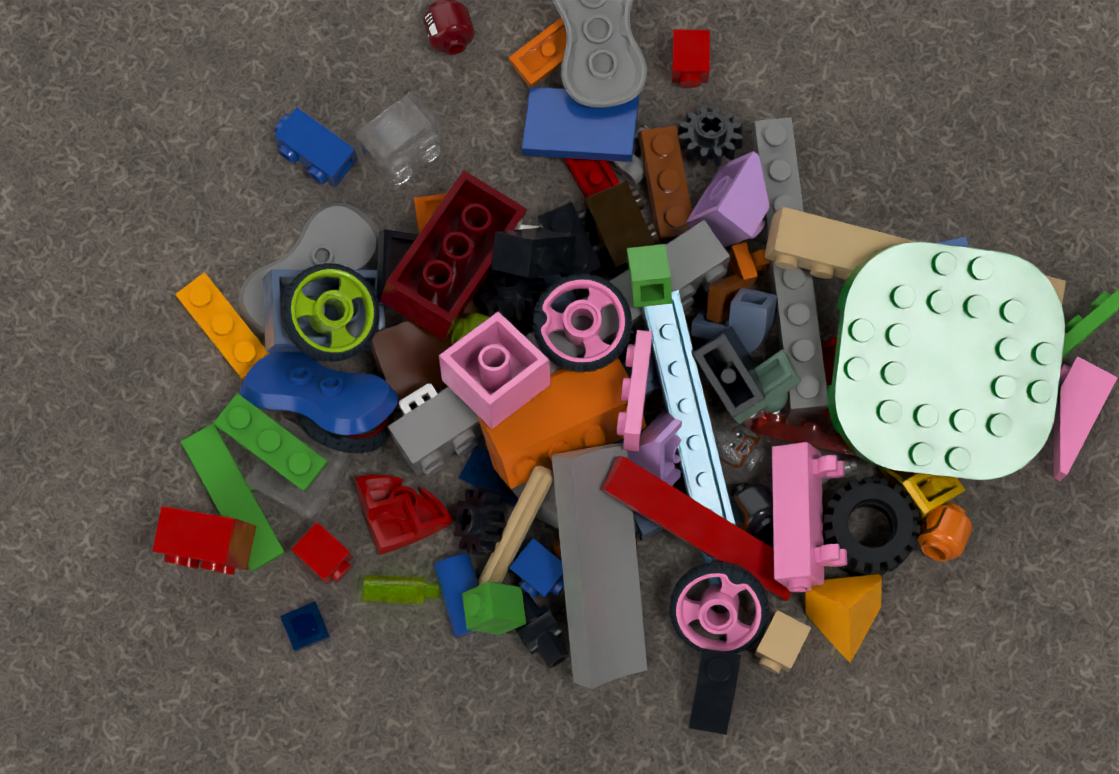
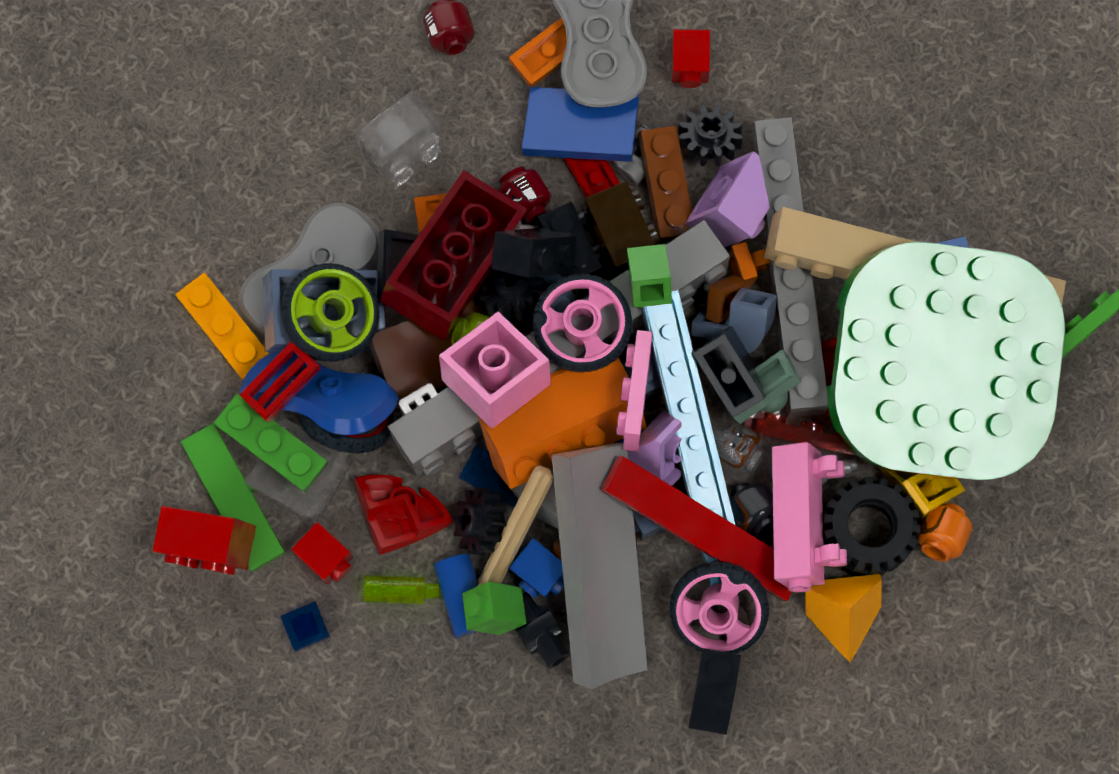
blue brick [274,107,358,187] -> none
tan brick [754,610,811,674] -> none
bright pink slope [1054,356,1118,481] -> none
none -> red tile [240,341,322,423]
none -> dark red head [497,166,552,224]

